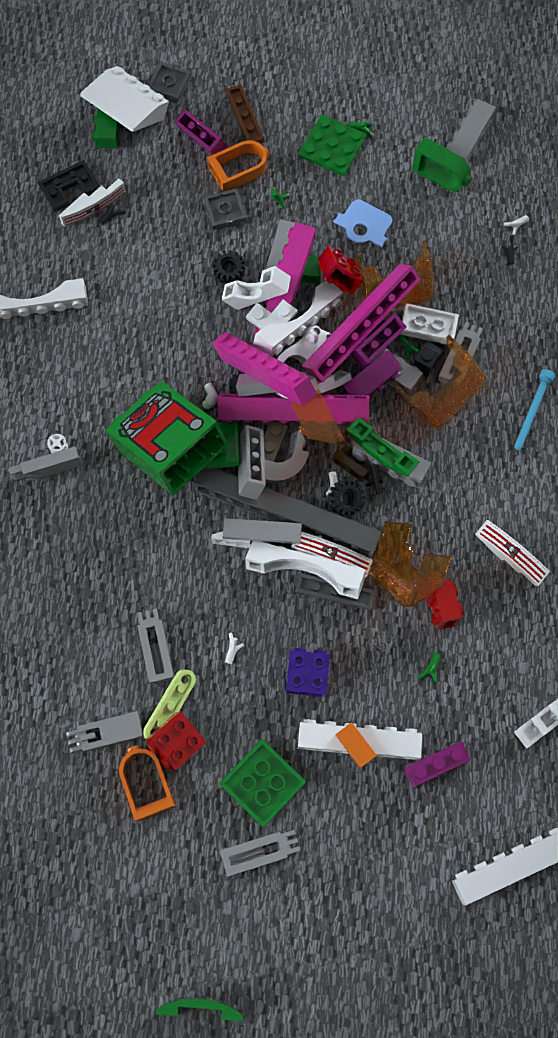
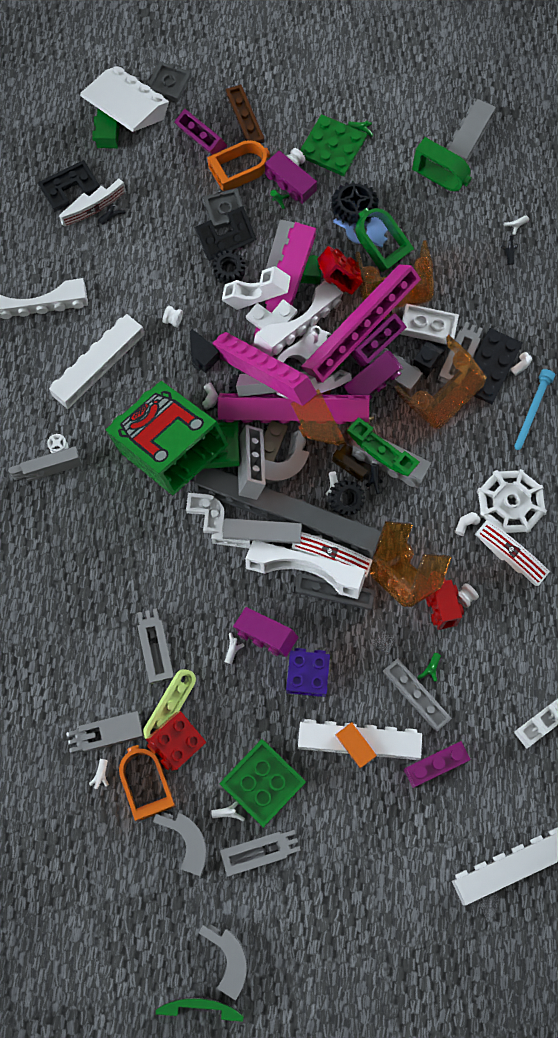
green bar [398,335,420,360] -> none
none -> white brick [49,314,144,409]
none -> white bar [89,759,109,789]
none -> light grey arch [153,812,207,877]
none -> white wheel [163,306,183,327]
none -> white plate [186,493,225,534]
none -> black slope [190,329,220,373]
none -> black plate [194,206,257,261]
none -> light grey arch [199,923,247,1000]
none -> white bar [211,801,245,821]
none -> magenta brick [233,607,299,657]
none -> magenta brick [265,151,317,204]
none -> white wheel [286,148,305,166]
none -> black gear [331,181,379,227]
none -> green window [355,208,414,272]
none -> light grey tile [383,658,452,732]
none -> white arm [455,512,481,536]
none -> white wheel [457,583,479,608]
none -> black plate [459,328,523,405]
none -> white plate [477,469,547,533]
none -> white arm [510,352,532,376]

